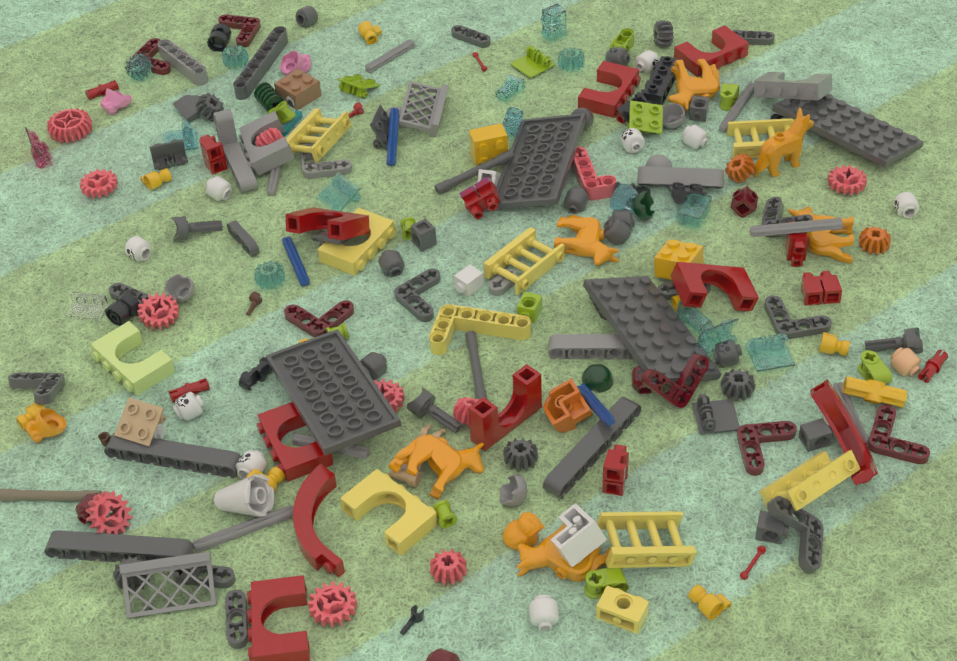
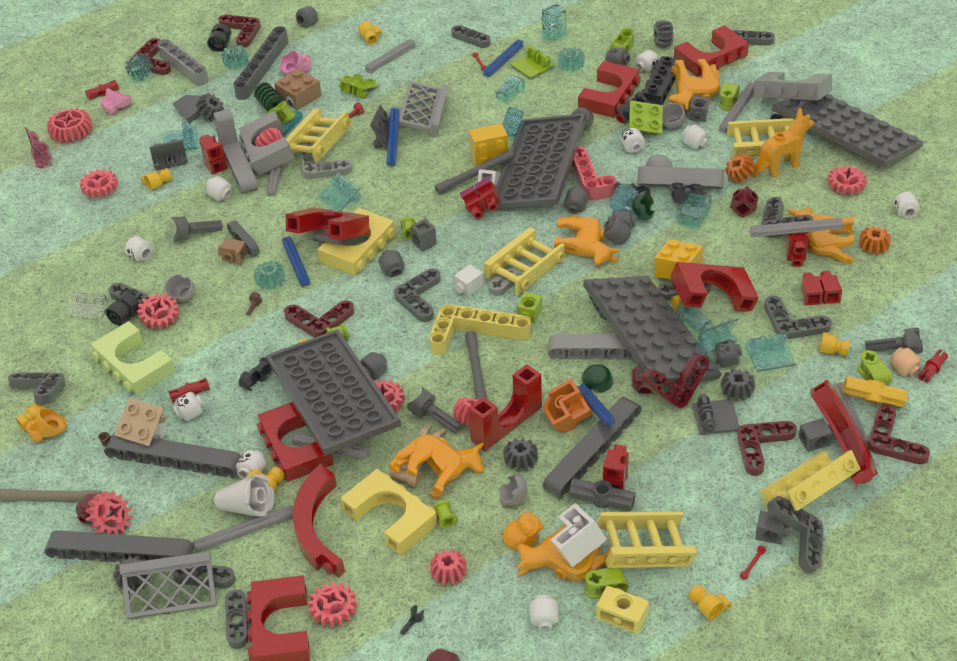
none -> medium nougat brick [218,238,248,266]
none -> blue axle [483,39,523,77]
none -> dark grey piece [569,478,636,511]

